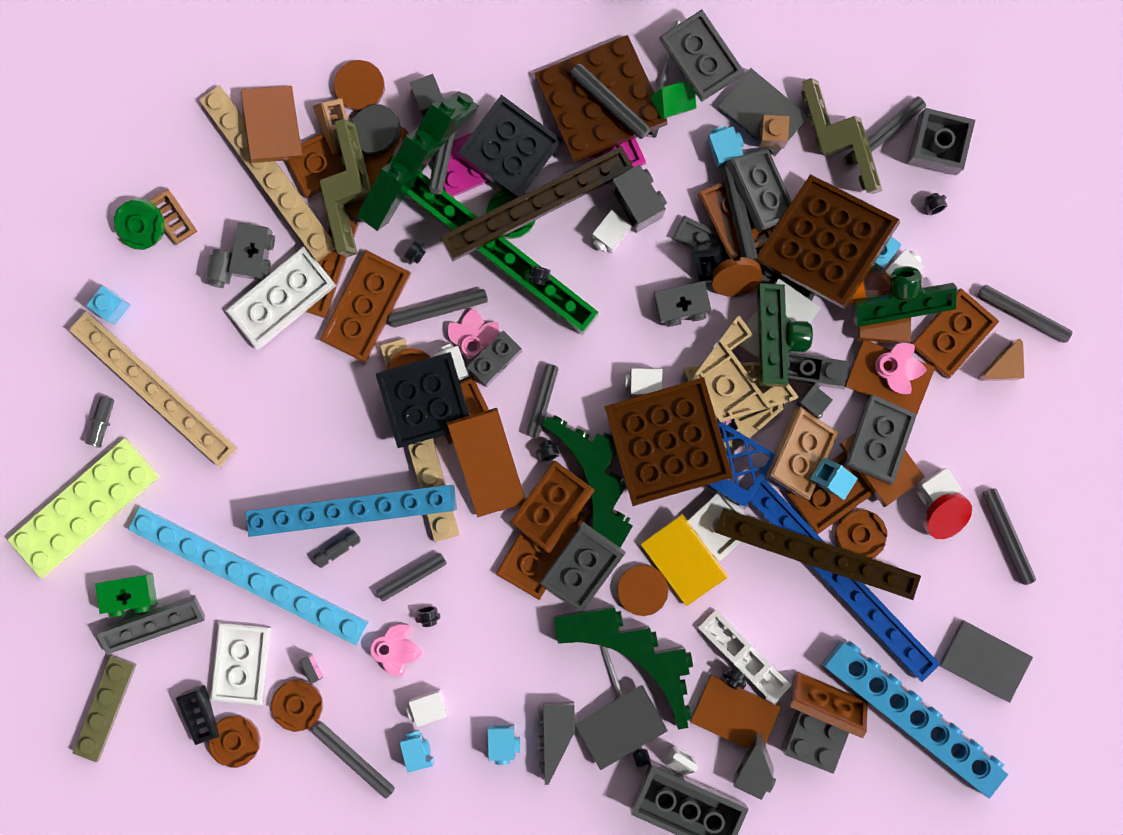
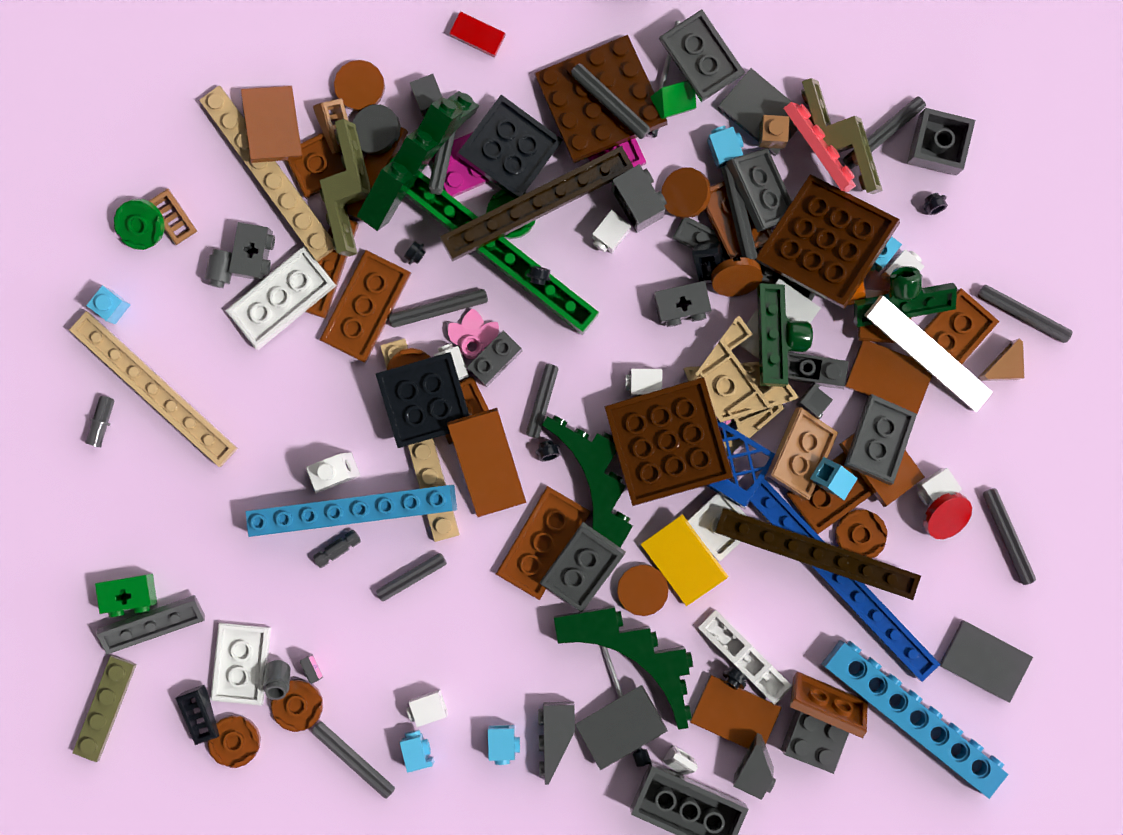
yellowish green plate [8,438,160,578] -> none
medium azure plate [128,507,369,645] -> none
bright pink plate [370,624,422,676] -> none
black plate [415,606,441,627] -> none
dark orange tile [510,460,595,553] -> none
bright pink plate [875,343,927,395] -> none
none -> dark grey brick [263,660,291,700]
none -> white torso [306,452,361,494]
none -> red tile [449,11,506,58]
none -> dark orange tile [661,167,711,219]
none -> coral plate [783,102,856,192]
none -> white tile [864,295,993,412]

